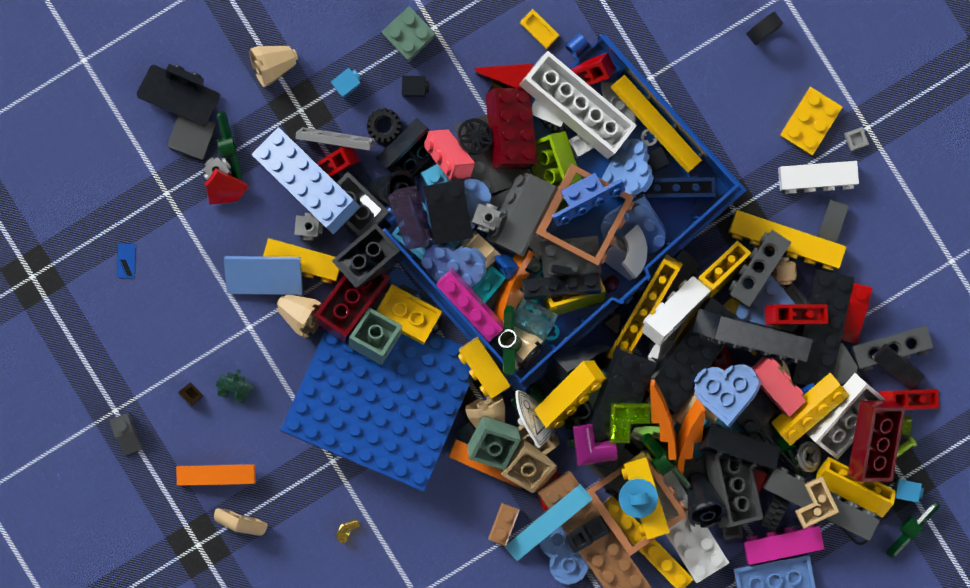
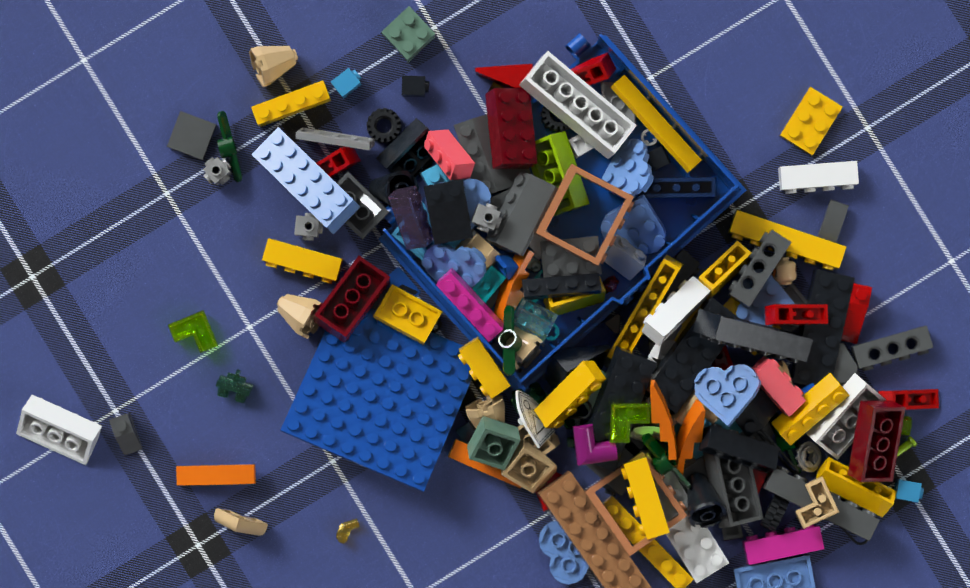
blue sticker [117,244,136,278] -> none
black bracket [137,64,220,126] -> none
dark brown slope [178,382,203,408] -> none
red slope [204,168,249,205] -> none
medium blue tile [224,256,304,295] -> none
black slope [332,223,404,289] -> none
sand green brick [348,308,402,365] -> none
black wheel [457,118,493,155] -> none
medium nougat brick [488,502,520,546] -> none
medium azure tile [505,484,593,561] -> none
yellow tile [519,9,560,50] -> none
white sticker [532,99,563,127] -> none
black tile [551,264,572,275] -> none
blue bracket [552,173,626,226] -> none
black slope [566,515,610,553] -> none
dark azure tile [619,478,658,518] -> none
light grey tile [622,224,647,279] -> none
black tyre [746,12,784,45] -> none
light grey tile [844,127,869,152] -> none
black tile [872,343,925,390] -> none
dark green piece [886,502,940,558] -> none
none -> white slope [16,395,102,465]
none -> clear neon green brick [168,310,218,353]
none -> yellow brick [251,81,331,127]

